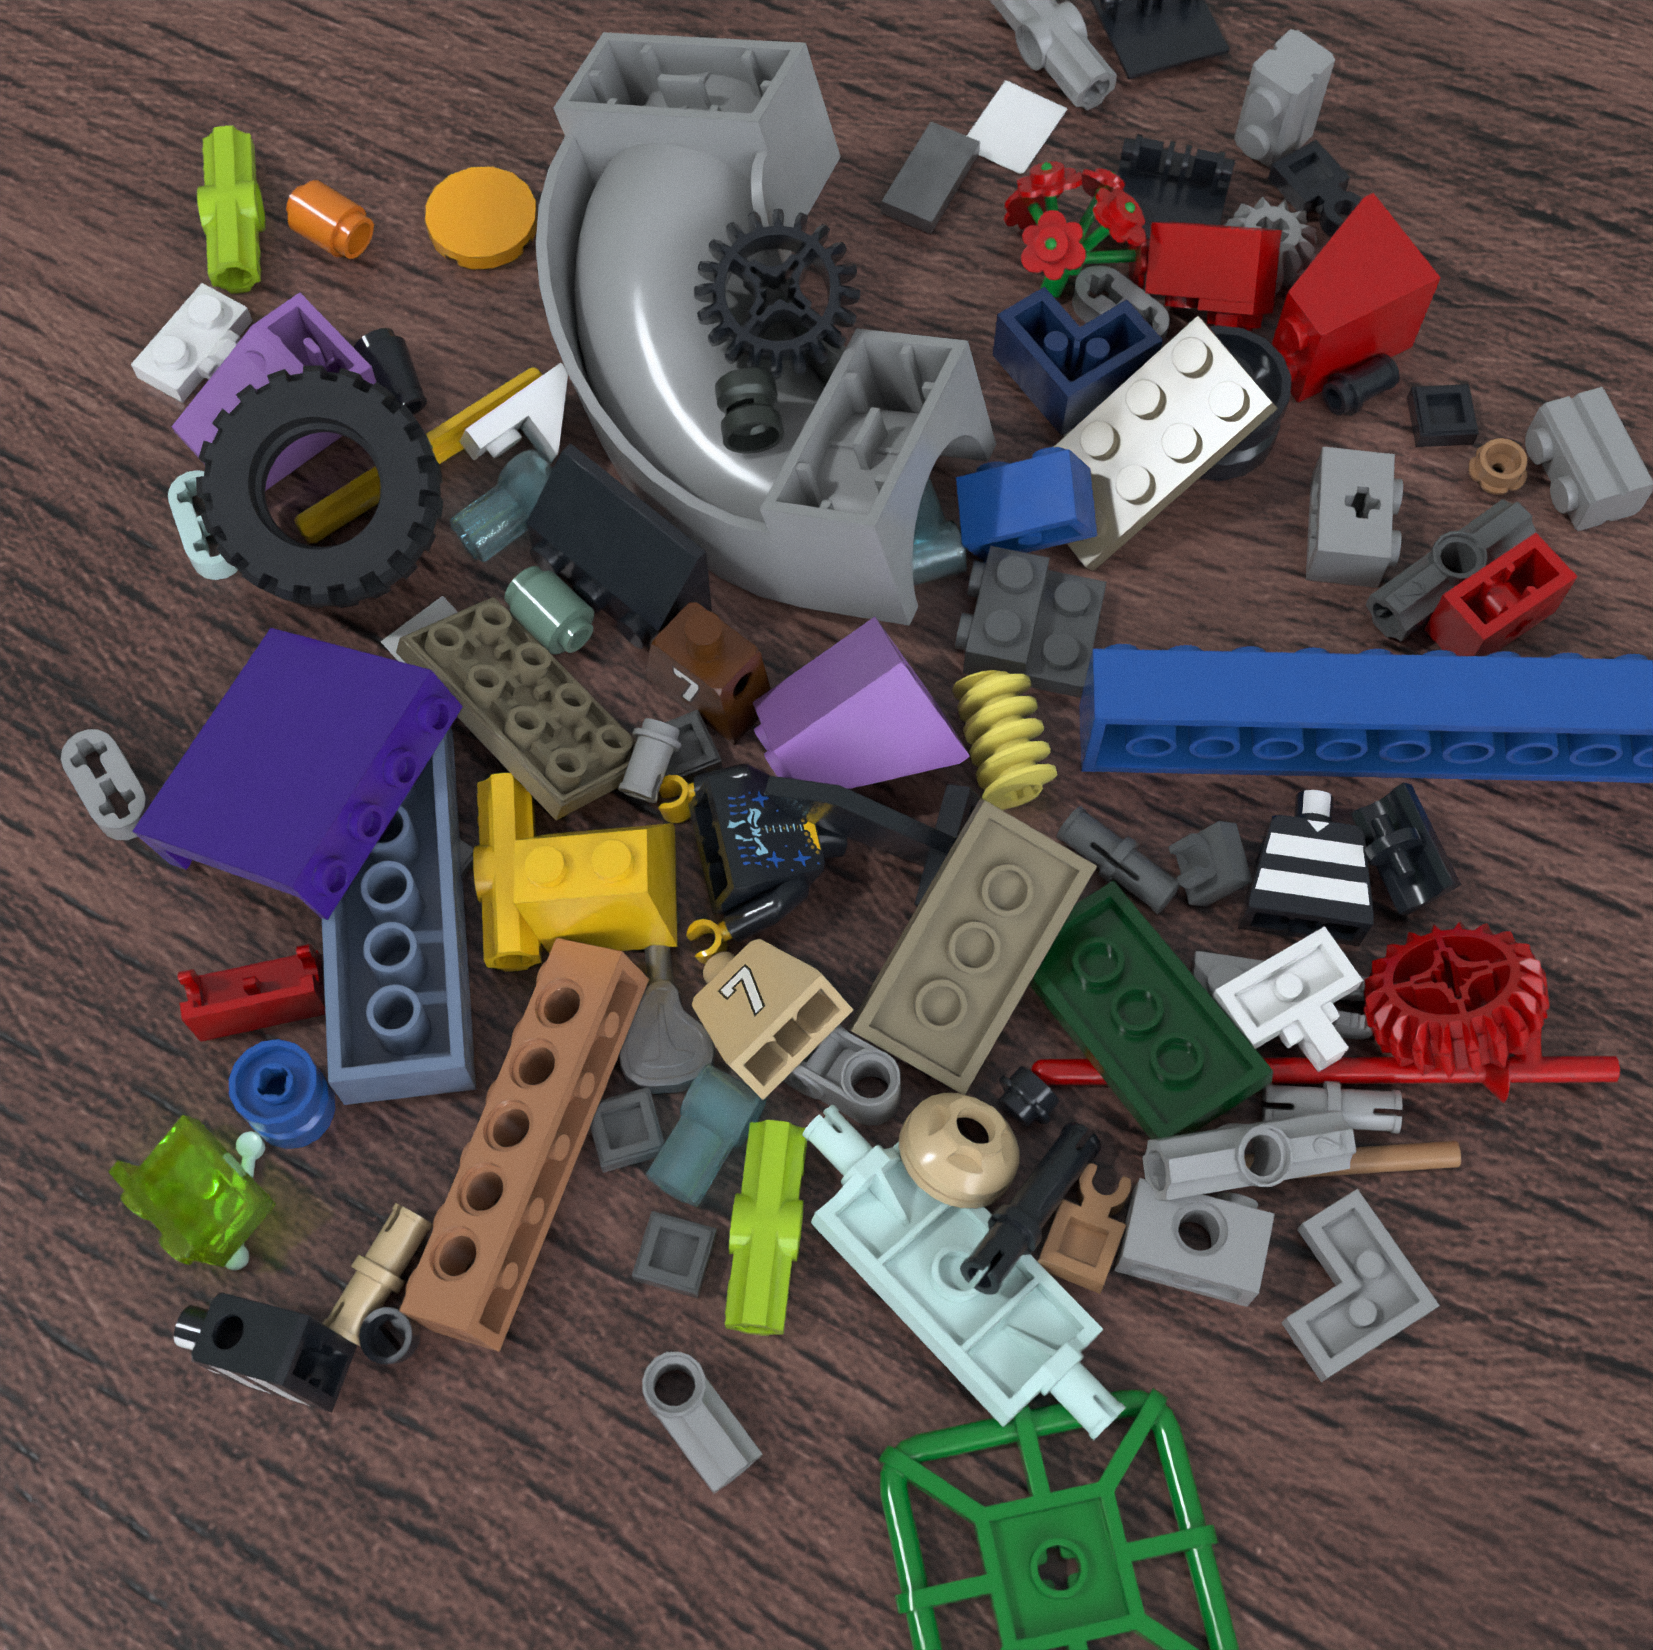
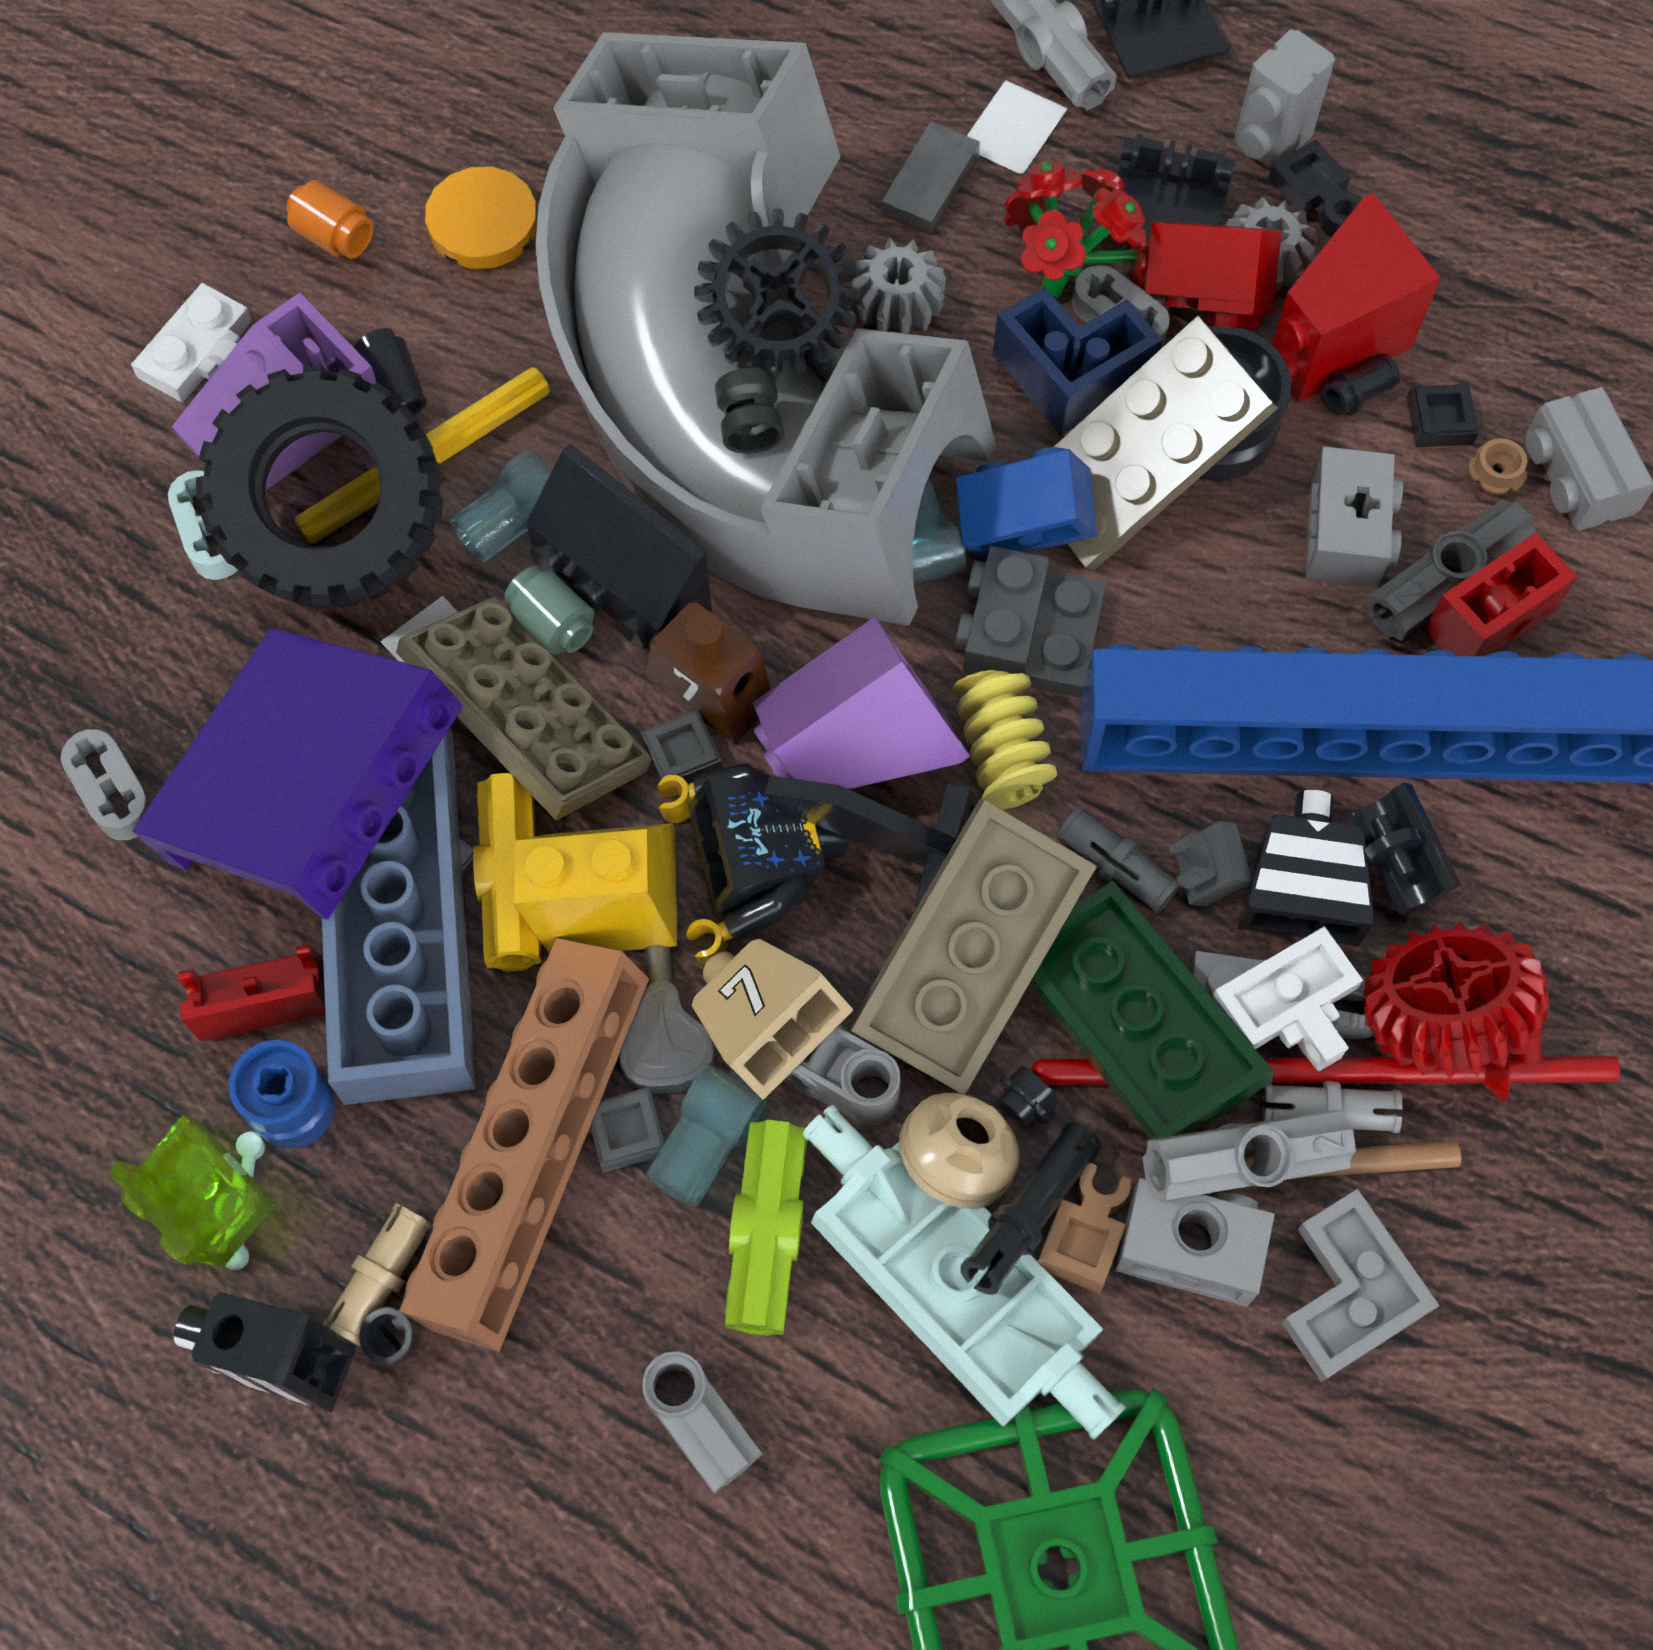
lime piece [197,126,266,294] -> none
white slope [459,363,568,465] -> none
light grey pin [618,718,682,803] -> none
dark grey tile [632,1211,718,1299] -> none
none -> light grey gear [850,237,946,334]

